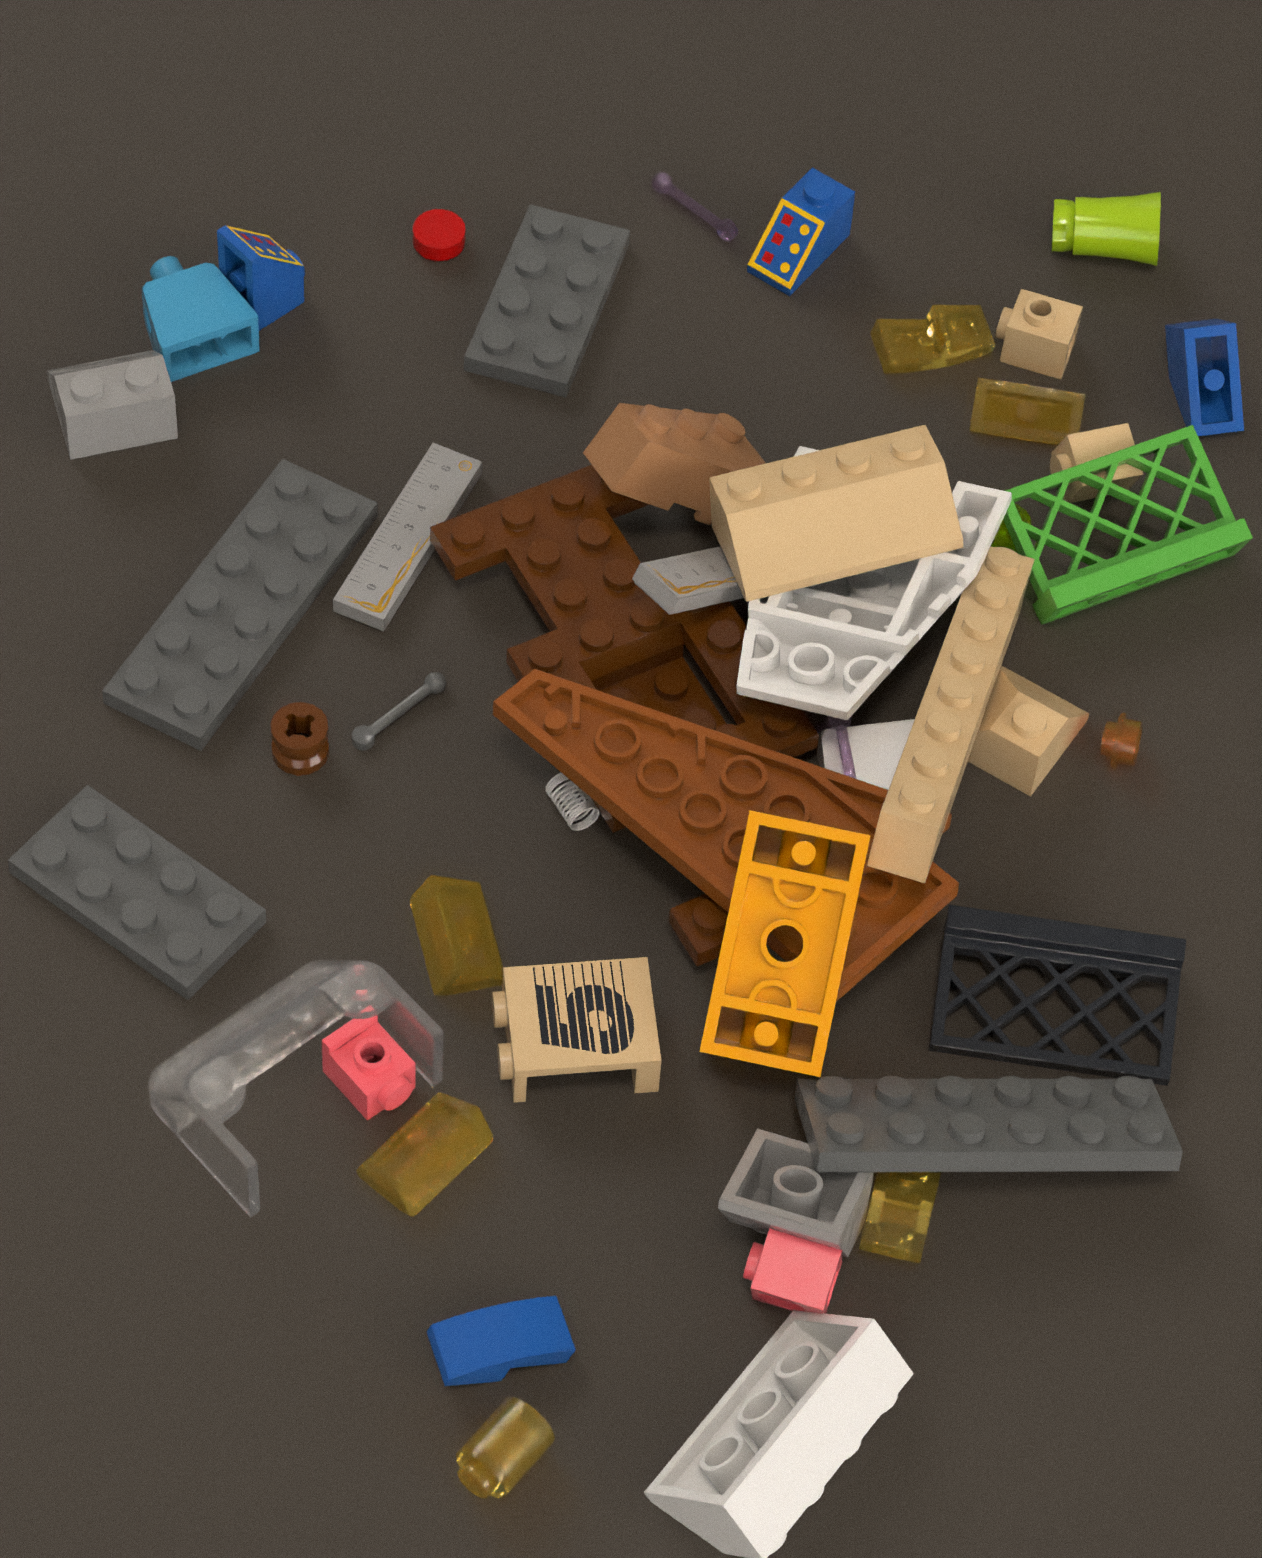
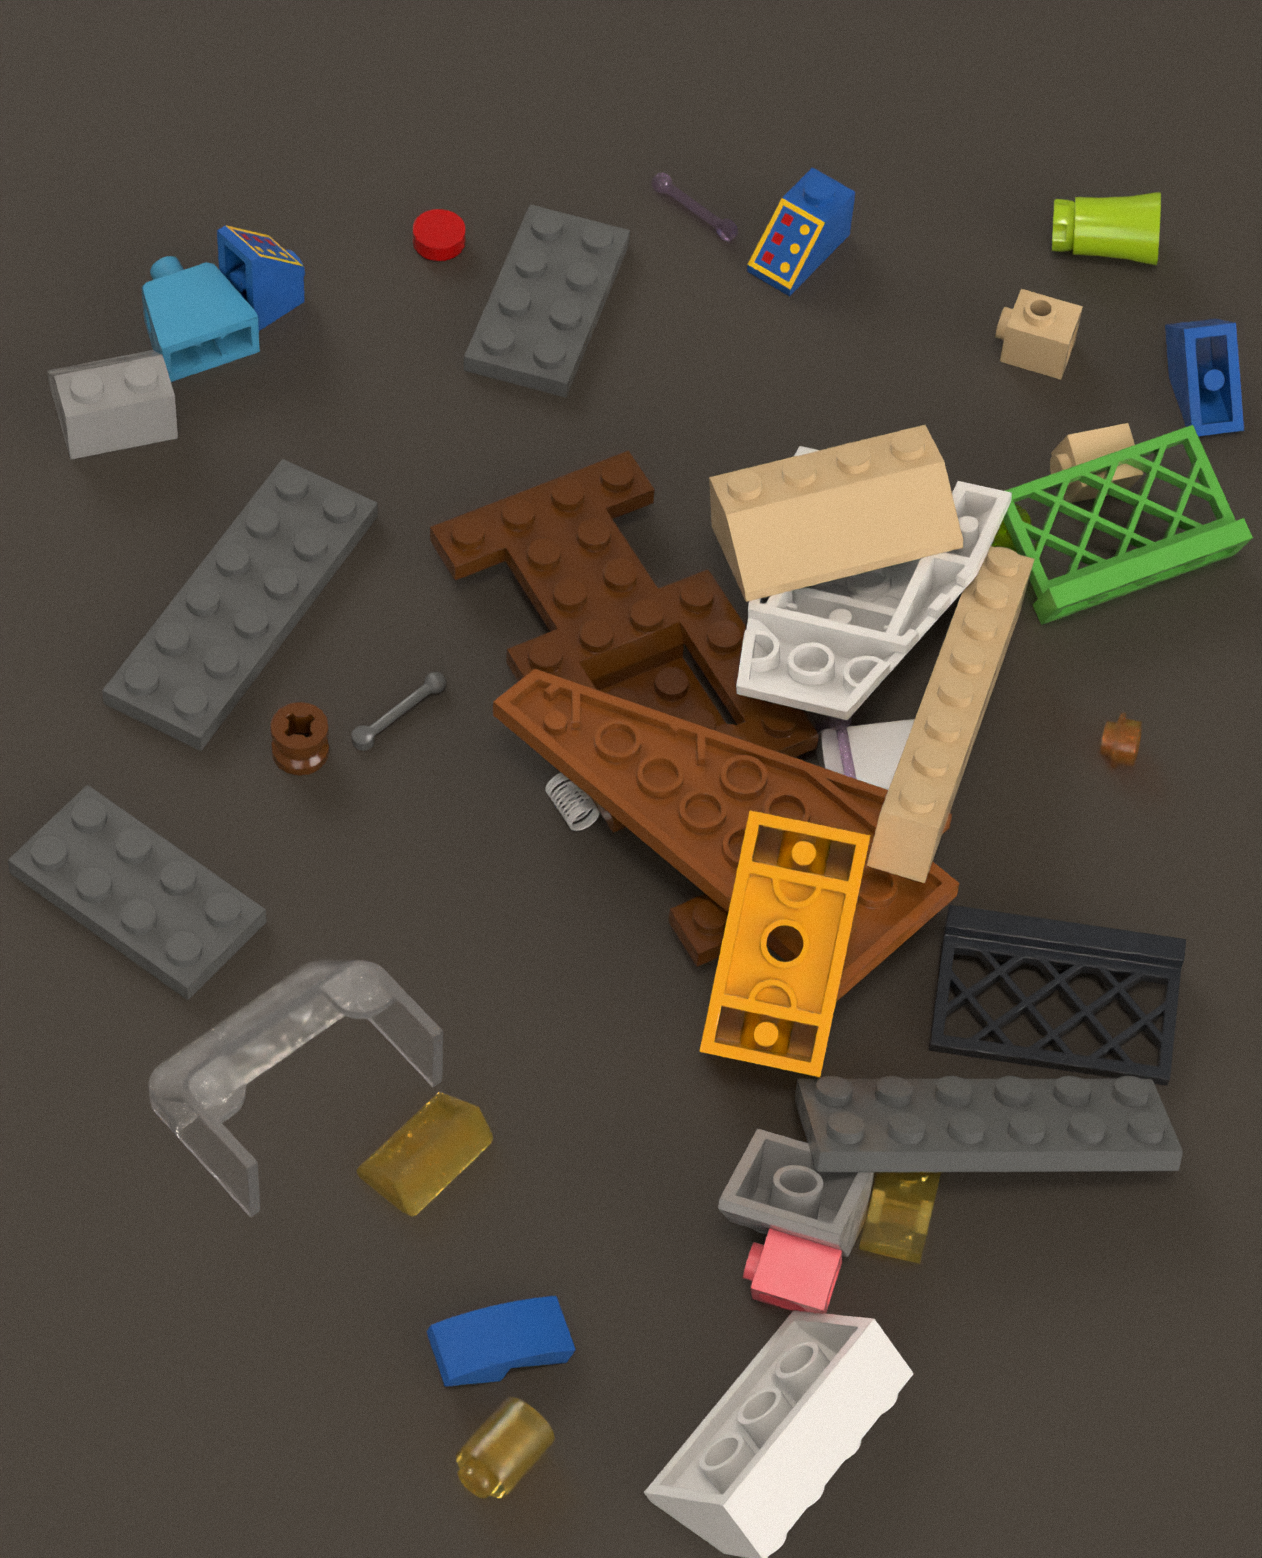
coral brick [322,1008,416,1121] -> none
light grey tile [333,443,482,632] -> none
clear yellow slope [410,875,503,995] -> none
tan panel [492,957,662,1103] -> none
medium nougat wedge [583,403,766,525] -> none
light grey tile [632,546,744,615] -> none
clear yellow slope [870,305,996,373] -> none
tan slope [968,665,1089,797] -> none
clear yellow slope [969,377,1085,445] -> none

